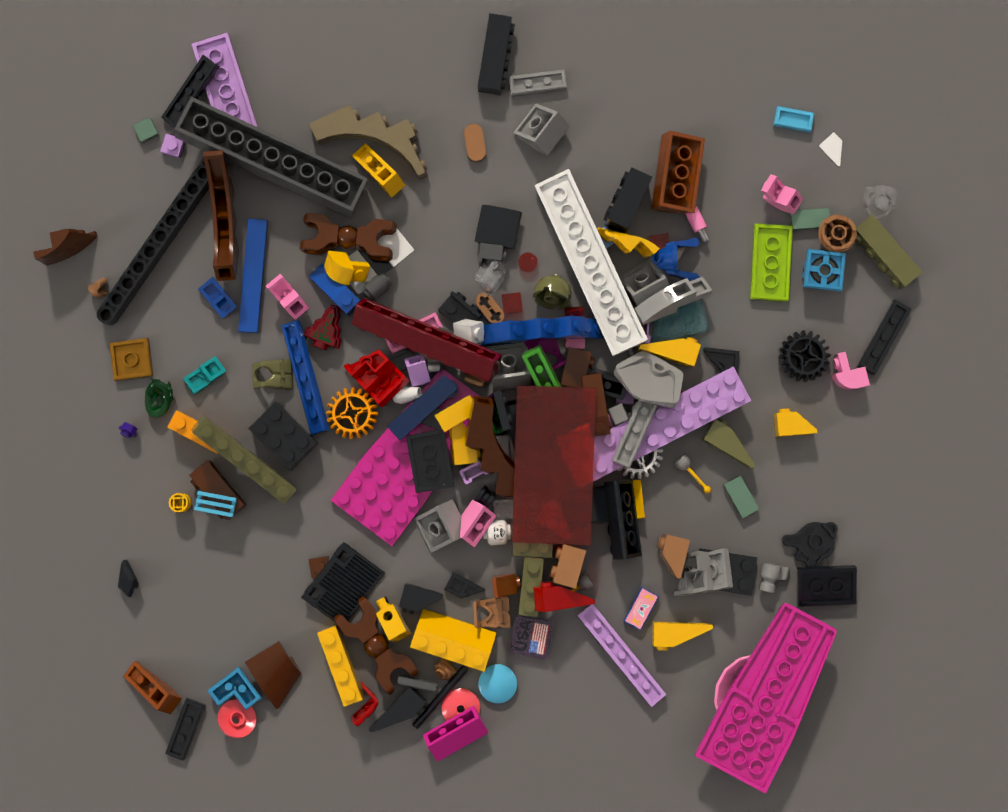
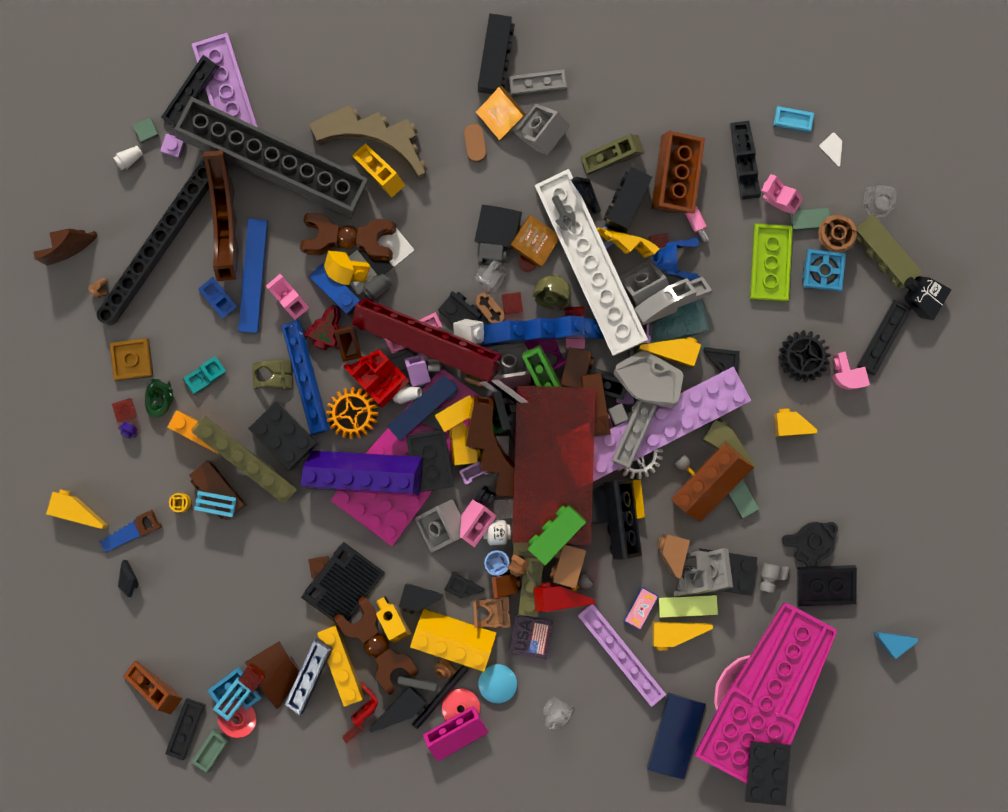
none -> yellow slope [46,489,108,529]
none -> piece [100,510,162,552]
none -> clear red plate [112,398,137,423]
none -> white cone [113,145,143,171]
none -> sand green tile [191,729,230,773]
none -> medium azure tile [213,677,253,721]
none -> clear red tile [239,664,266,692]
none -> tile [285,638,333,715]
none -> dark purple slope [301,451,423,496]
none -> reddish brown slope [334,326,362,362]
none -> clear red tile [342,725,363,744]
none -> tile [476,86,526,140]
none -> white sticker [479,380,528,404]
none -> light blue wheel [484,550,510,576]
none -> medium nougat plate [507,554,529,577]
none -> pearl gold tile [510,215,559,268]
none -> bright green brick [528,504,586,565]
none -> clear piece [543,697,575,731]
none -> dark grey bar [552,195,576,230]
none -> black tile [571,177,601,214]
none -> olive slope [581,134,644,174]
none -> dark blue slope [647,692,706,779]
none -> yellowish green tile [658,595,718,617]
none -> dark orange slope [671,440,754,522]
none -> black slope [730,121,761,200]
none -> black plate [745,740,791,806]
none -> dark azure slope [874,631,918,659]
none -> black torso [904,276,952,320]

